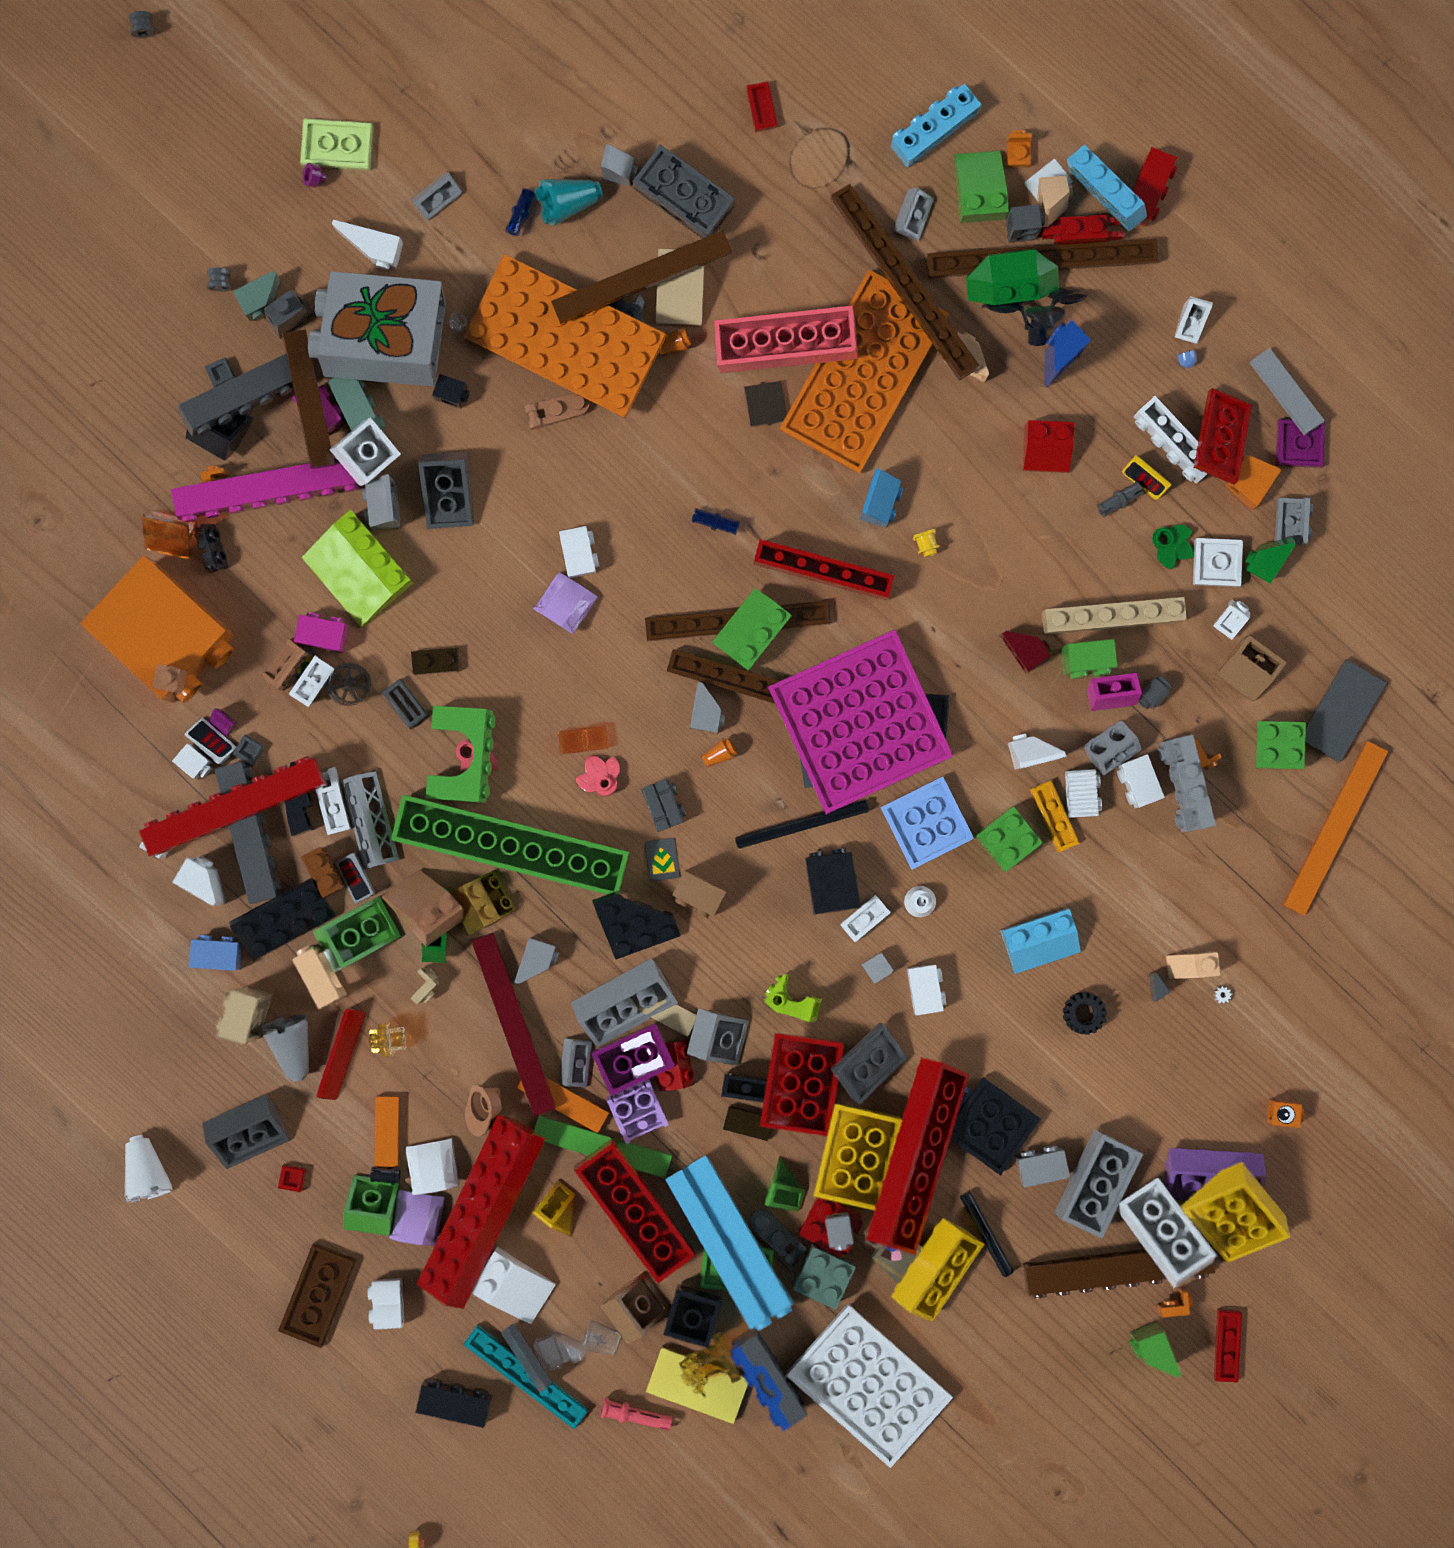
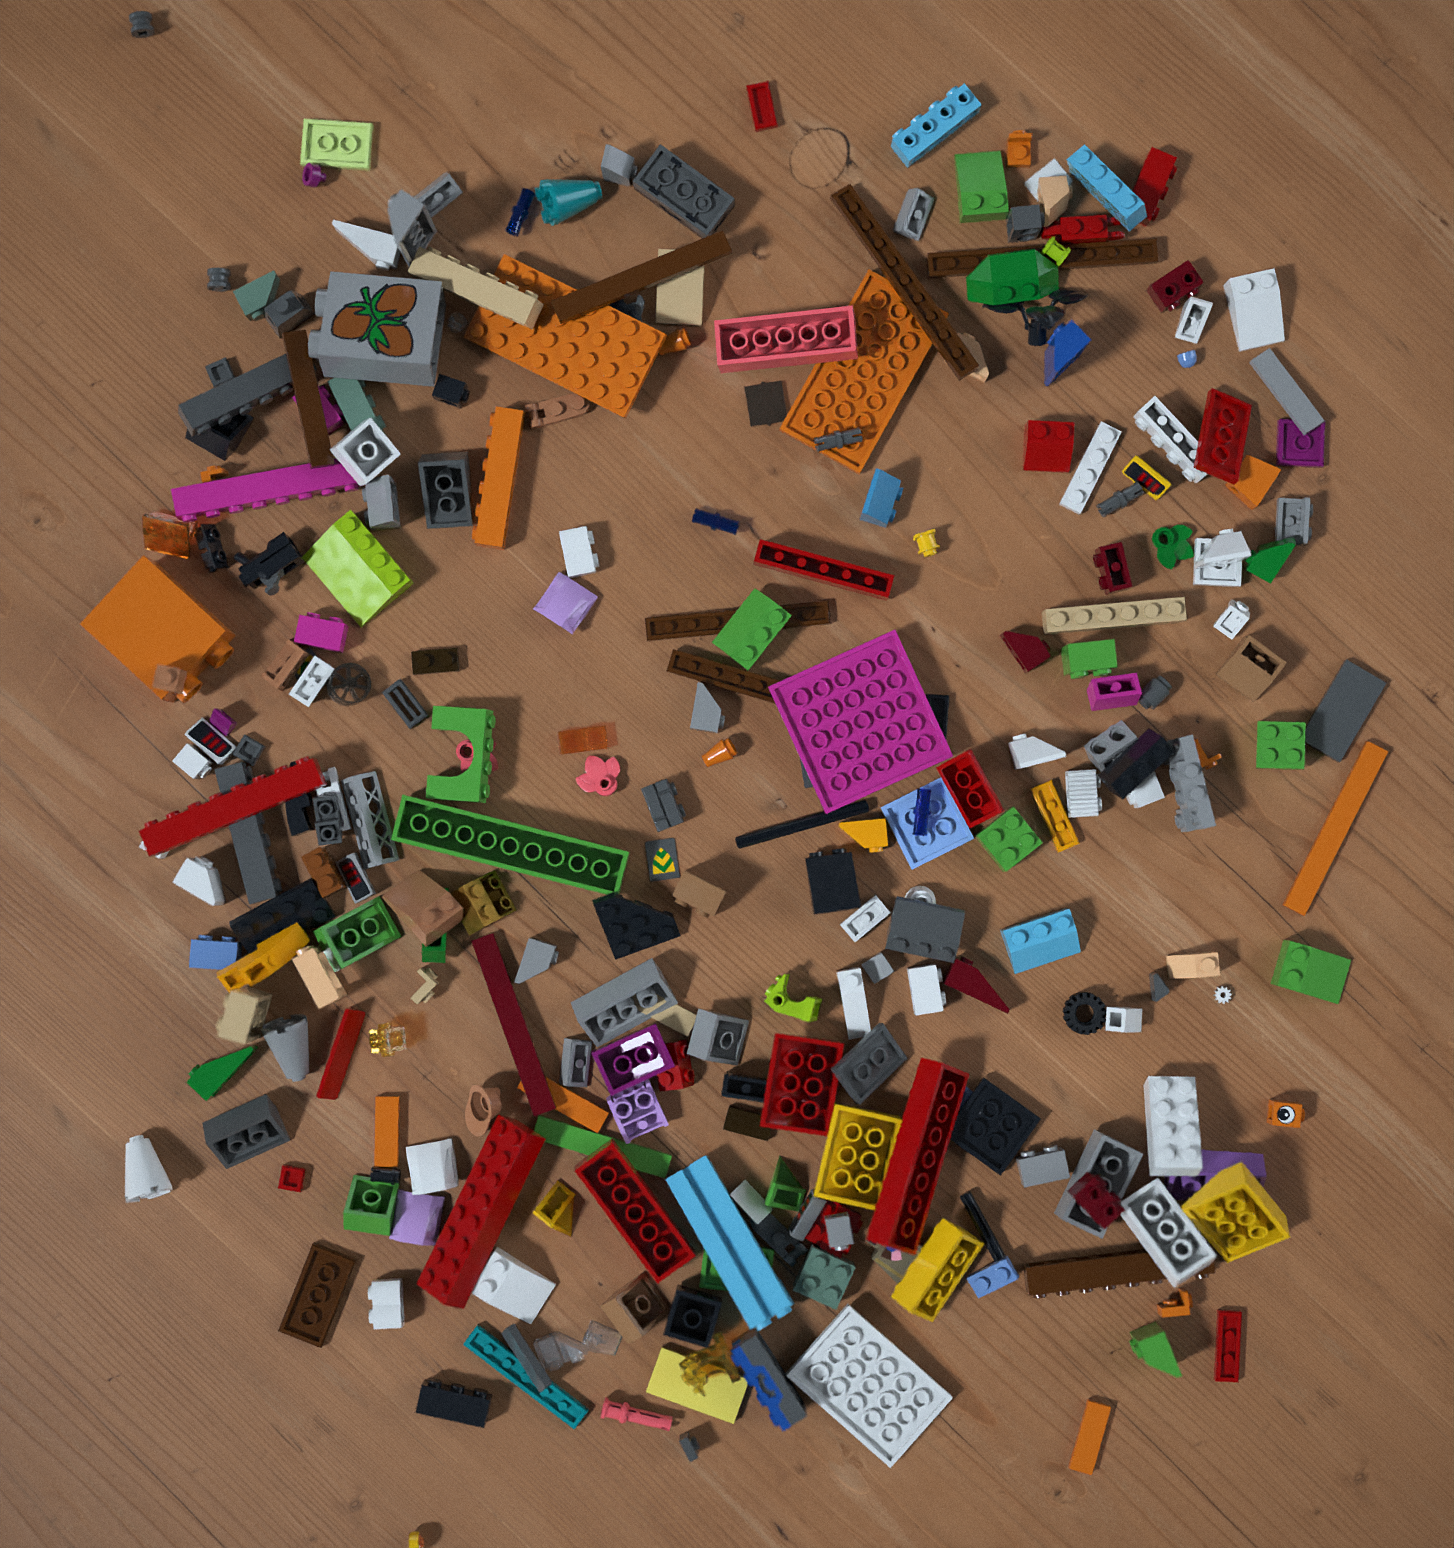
none -> green slope [186,1044,259,1101]
none -> light orange slope [217,922,310,993]
none -> black piece [234,532,305,596]
none -> dark grey slope [313,794,342,846]
none -> light grey slope [388,189,437,267]
none -> tan brick [408,247,544,330]
none -> orange brick [472,406,525,550]
none -> dark grey plate [679,1431,700,1462]
none -> white sticker [730,1179,773,1224]
none -> light grey slope [788,1189,827,1241]
none -> dark grey pin [814,427,863,452]
none -> white slope [836,967,871,1040]
none -> light orange slope [838,818,888,853]
none -> dark grey slope [885,896,965,963]
none -> clear blue pin [912,788,932,836]
none -> red slope [936,749,1005,828]
none -> dark red slope [942,956,1010,1014]
none -> medium blue plate [966,1256,1019,1299]
none -> lime bush [1041,236,1071,266]
none -> white plate [1059,421,1122,515]
none -> dark red brick [1067,1172,1125,1230]
none -> orange tile [1068,1399,1111,1475]
none -> dark red brick [1093,542,1133,595]
none -> black brick [1098,729,1174,800]
none -> white brick [1106,1007,1142,1033]
none -> white brick [1143,1076,1202,1176]
none -> dark red brick [1146,260,1204,313]
none -> white slope [1194,529,1251,569]
none -> white slope [1223,268,1285,352]
none -> bright green slope [1271,940,1351,1004]

